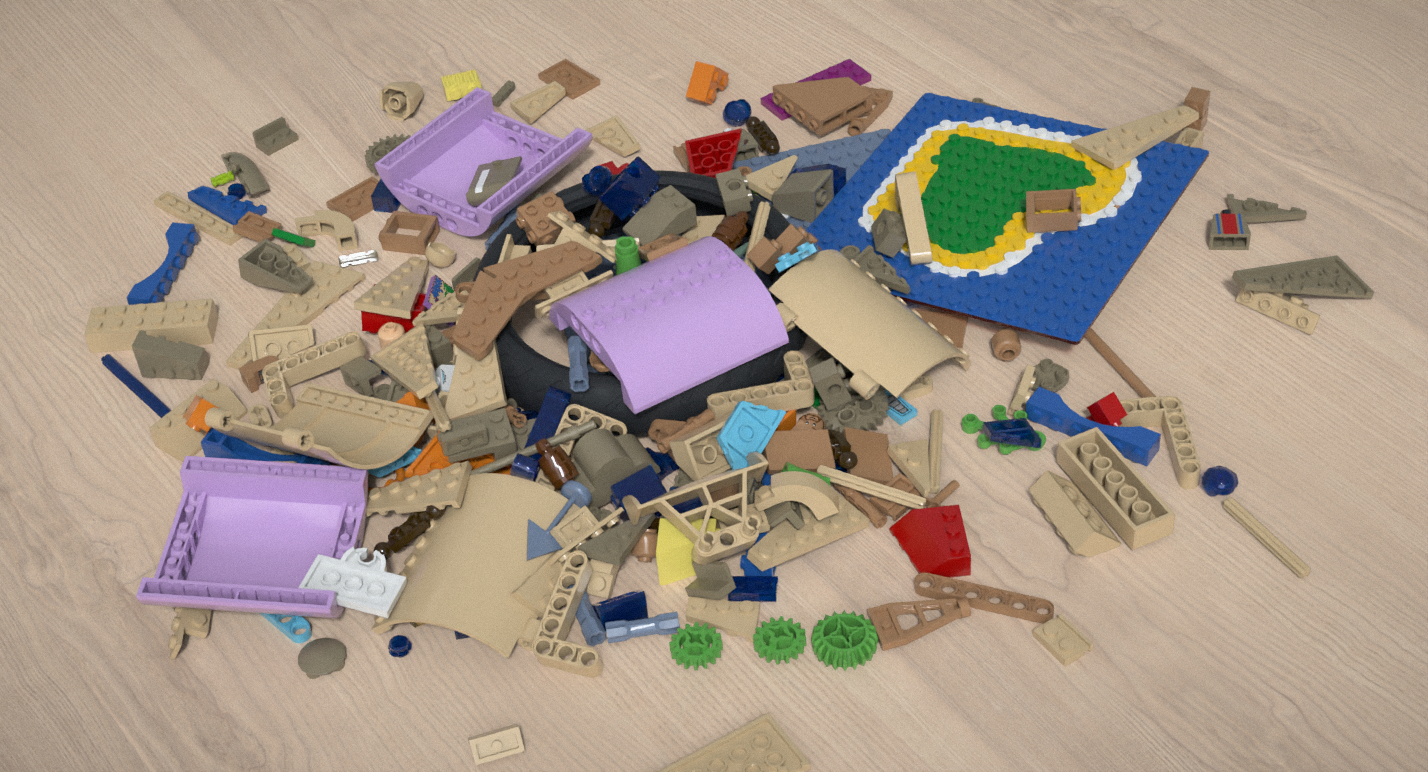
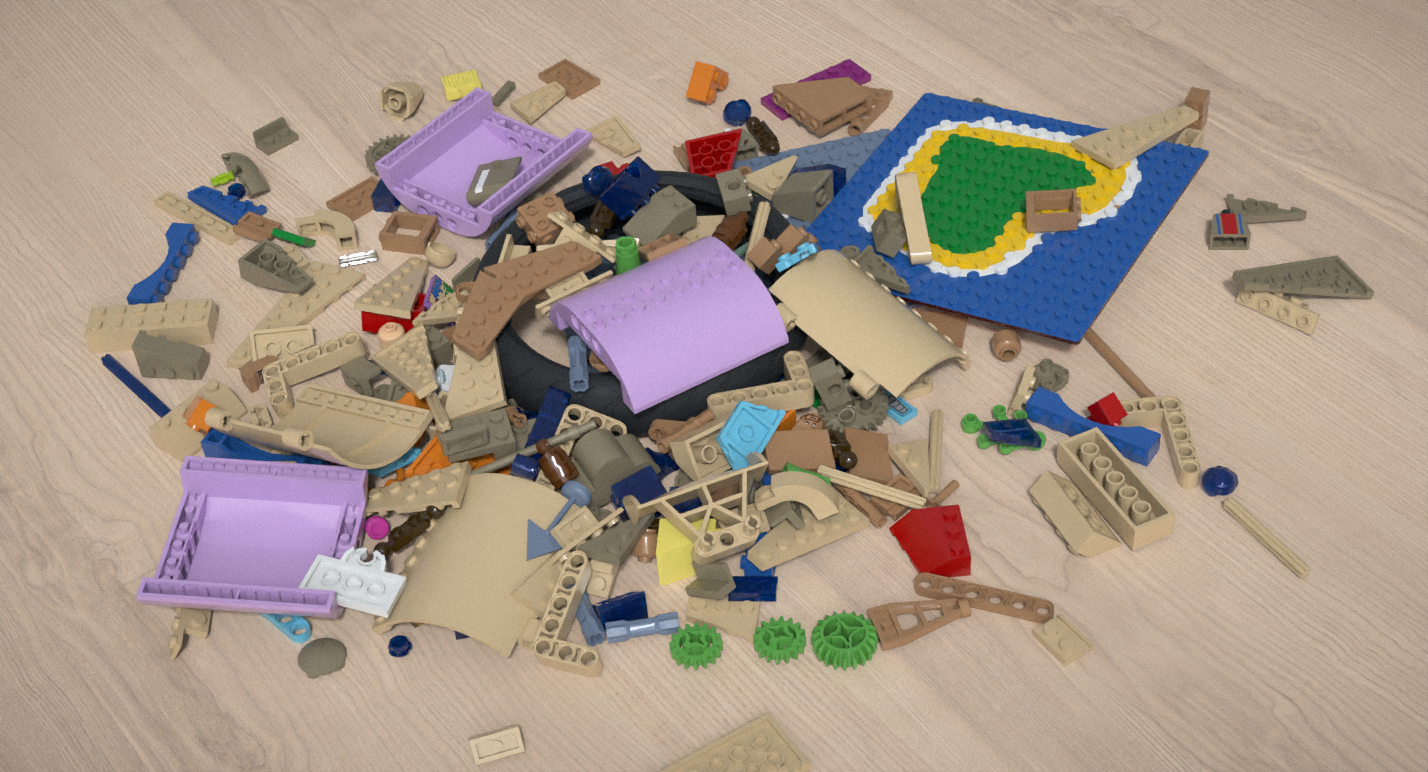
none -> dark pink tile [365,516,389,540]

